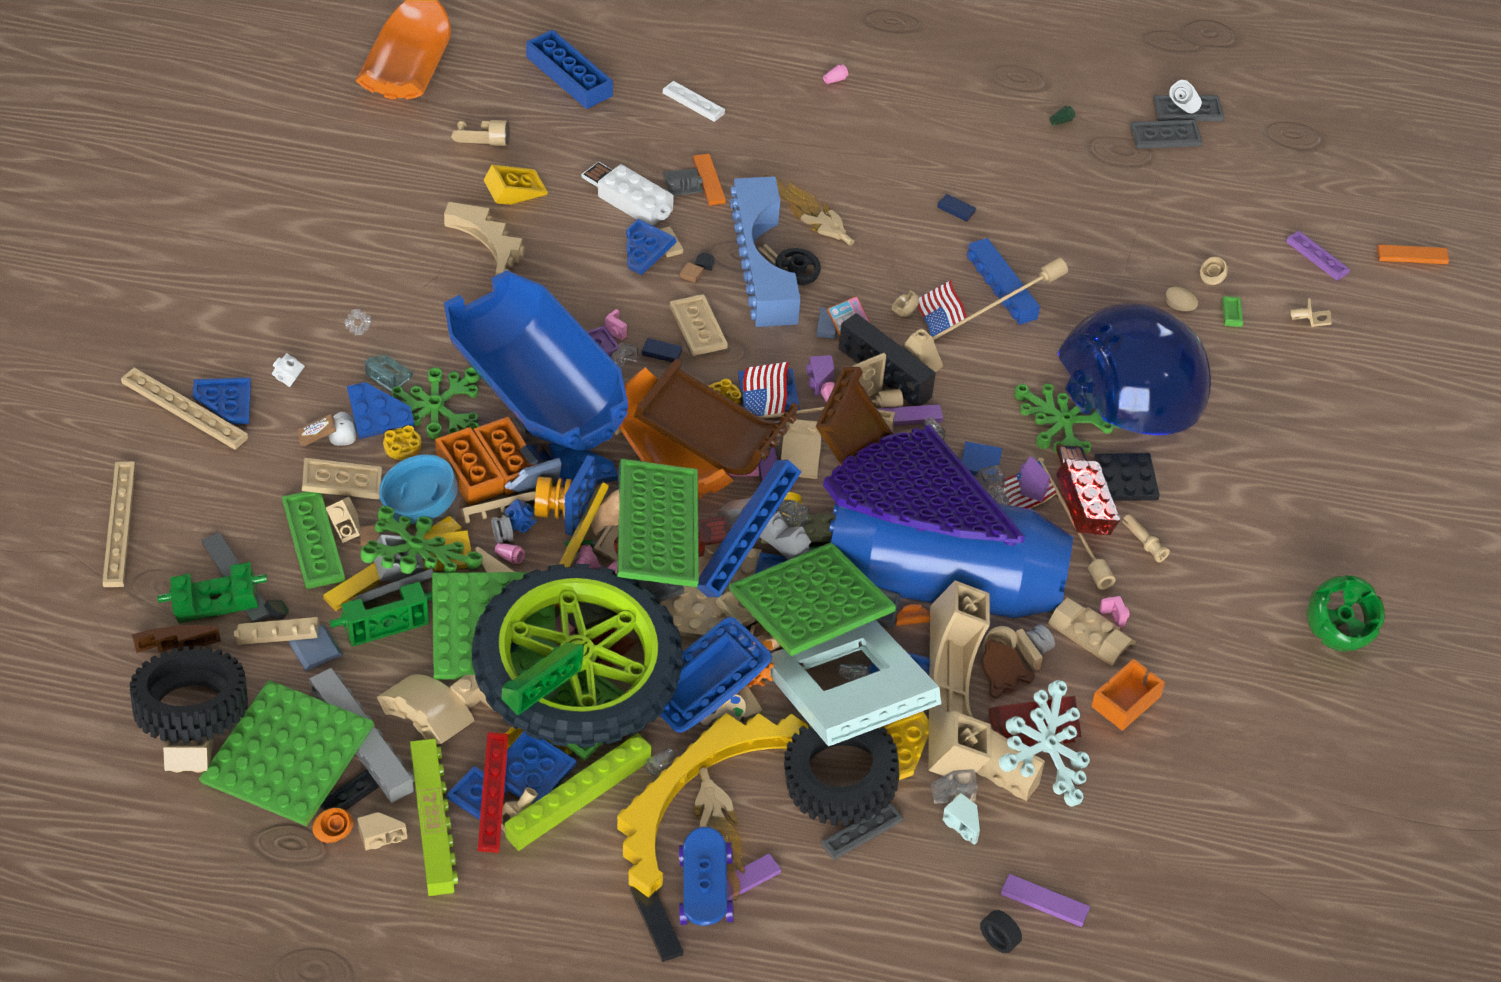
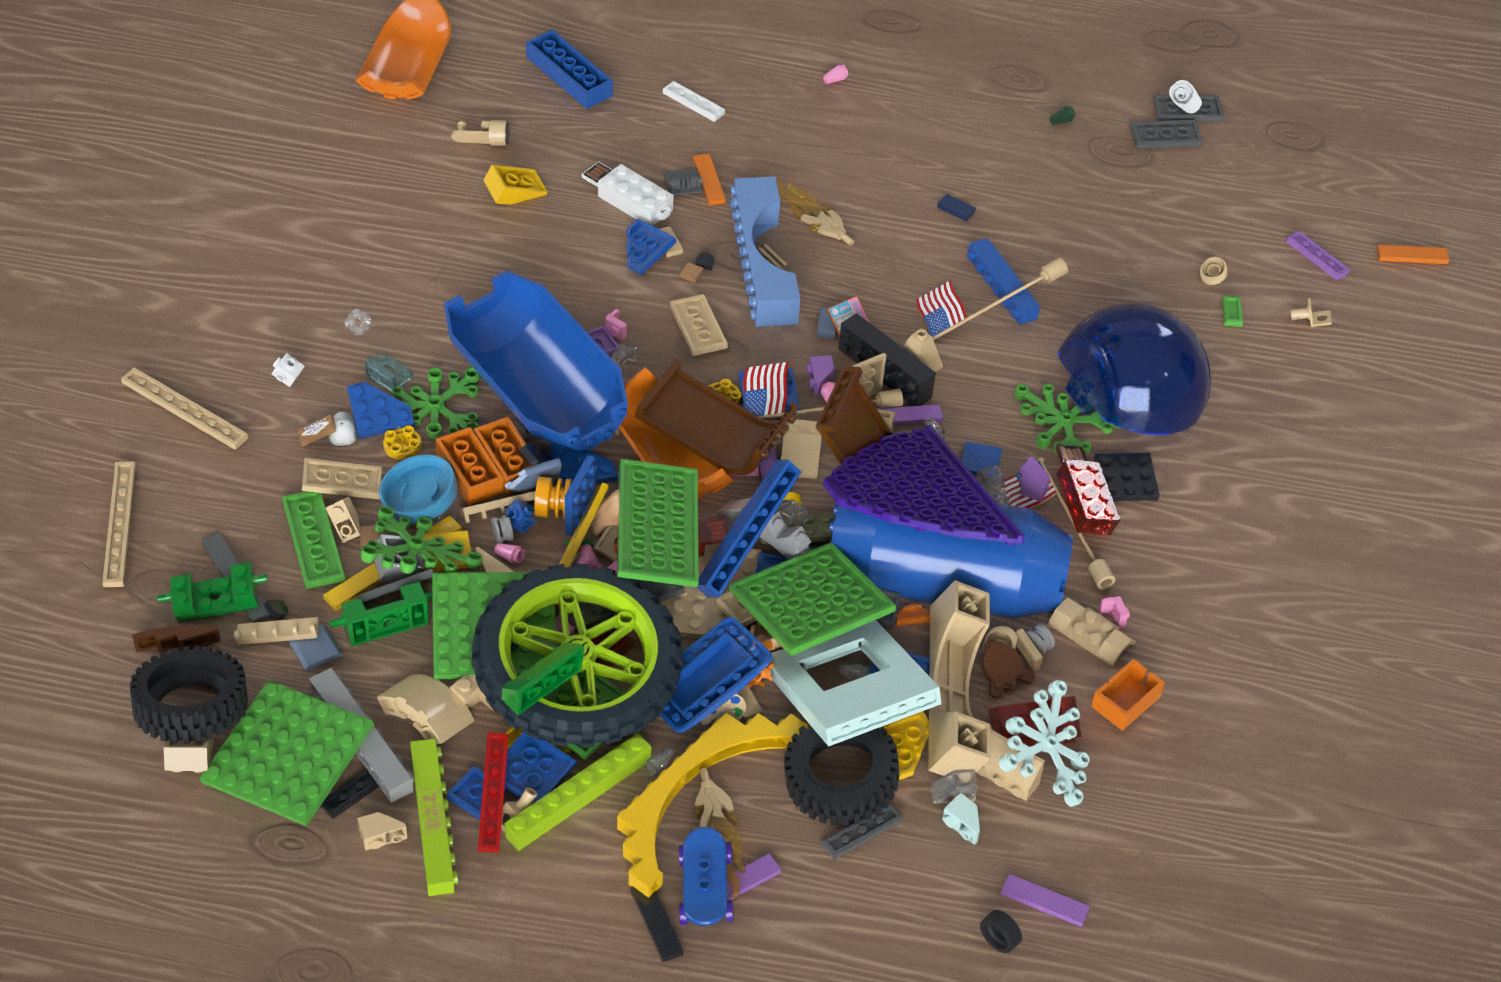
blue plate [193,377,251,425] -> none
orange hat [312,808,354,843] -> none
tan arch [444,202,525,276] -> none
dark blue tile [642,338,682,362] -> none
black wheel [775,248,821,285] -> none
tan hair [892,290,919,317] -> none
tan pin [1122,514,1170,562] -> none
tan hat [1166,286,1198,311] -> none
green wheel [1306,575,1385,652] -> none

